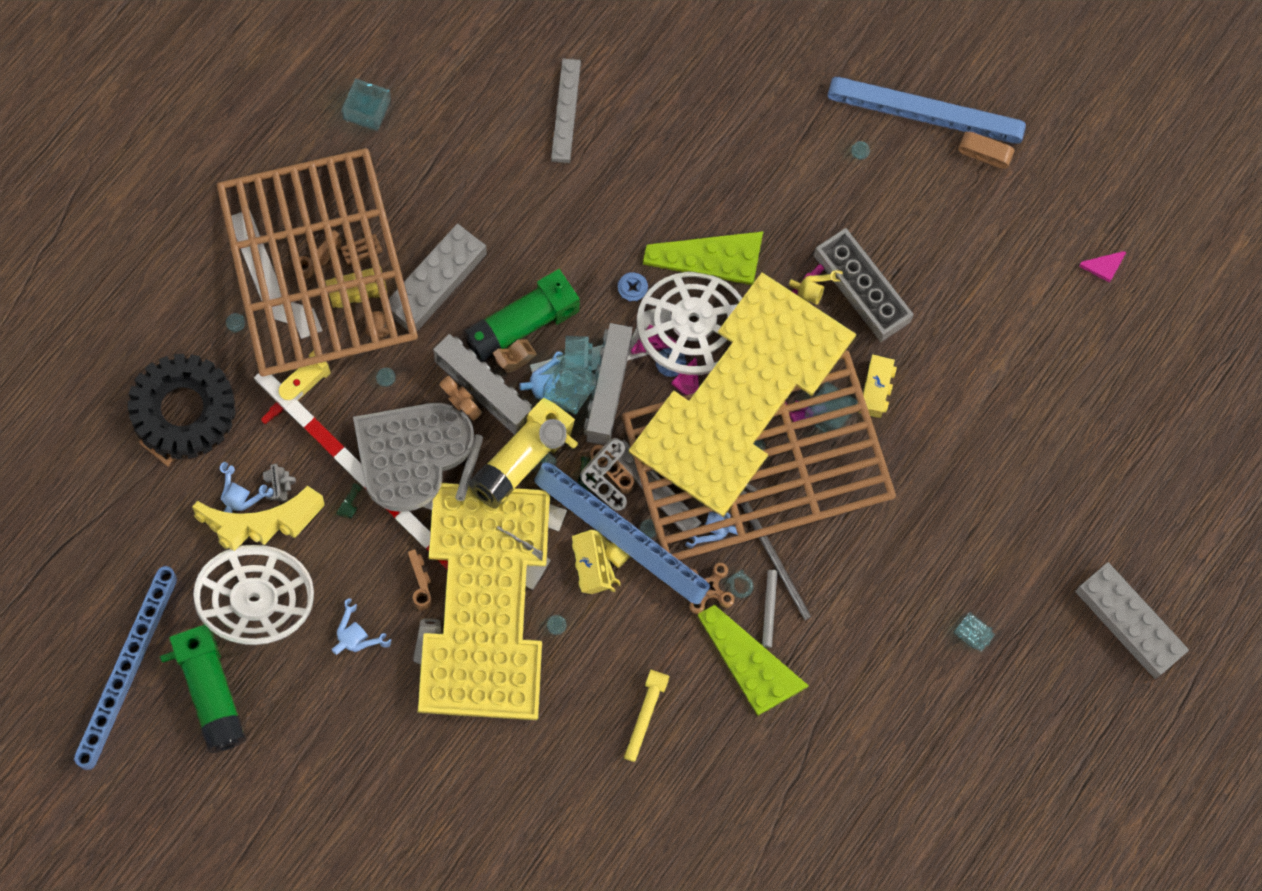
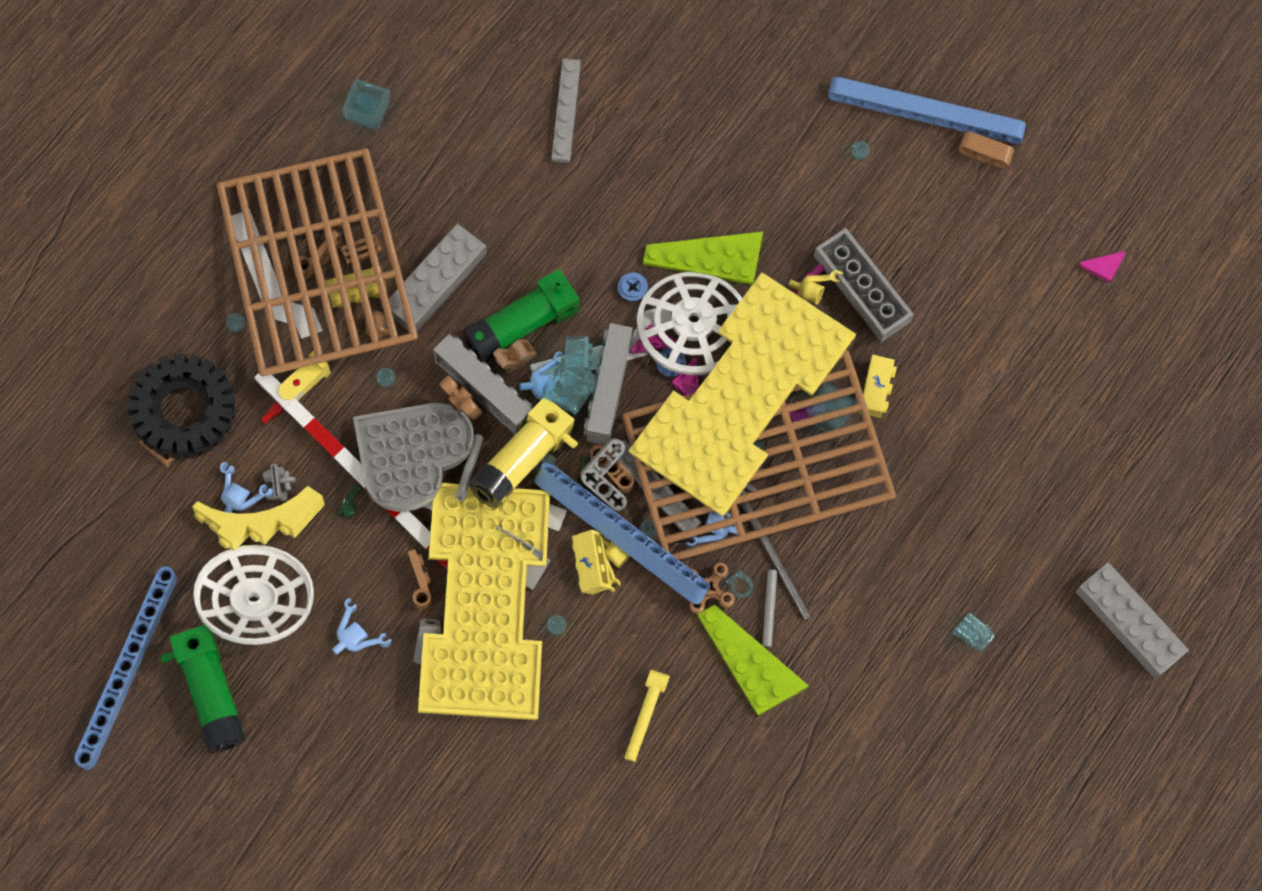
light grey wheel [539,419,567,449] -> none

